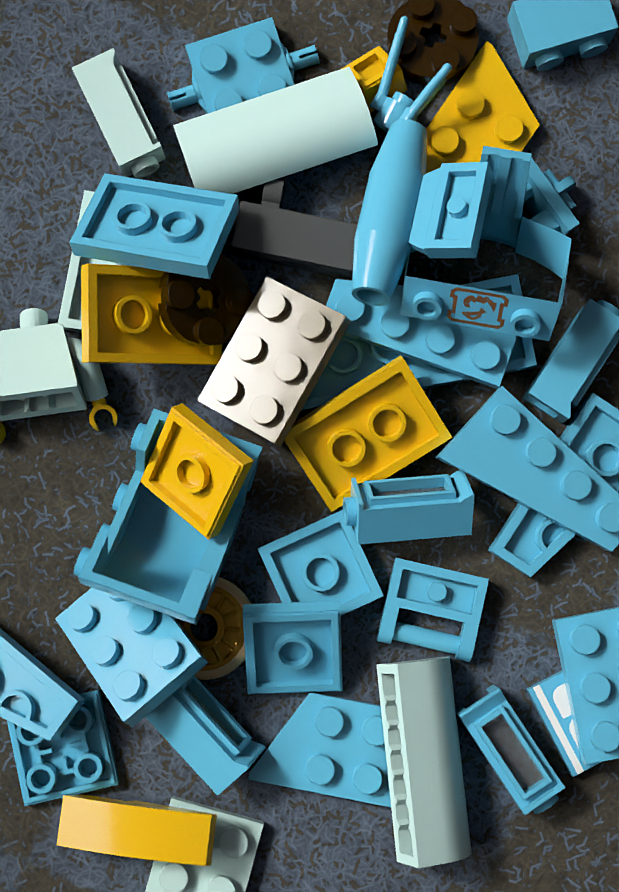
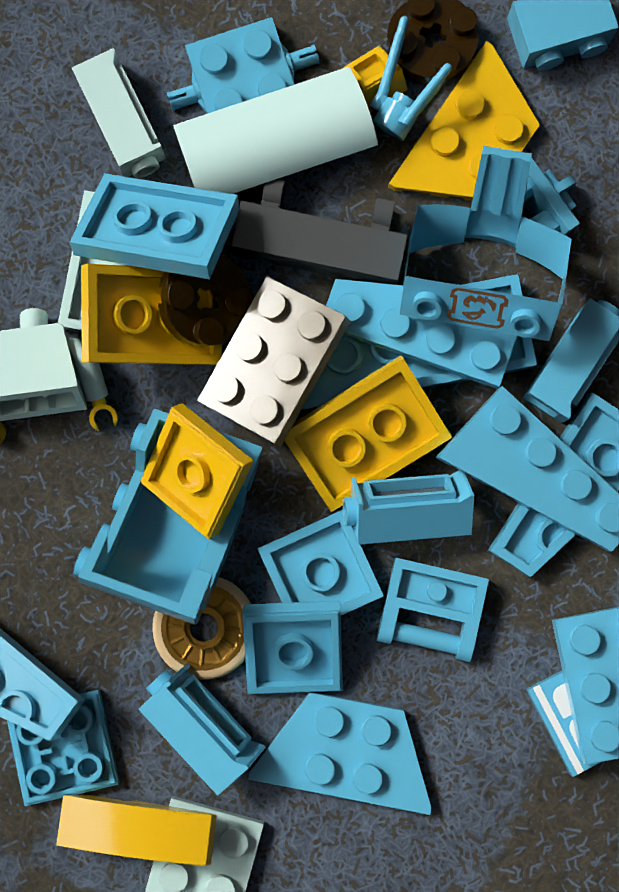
medium azure plate [55,588,209,728] -> none
medium azure plate [352,119,493,306] -> none
light aqua brick [376,657,472,868] -> none
medium azure window [456,684,566,815] -> none

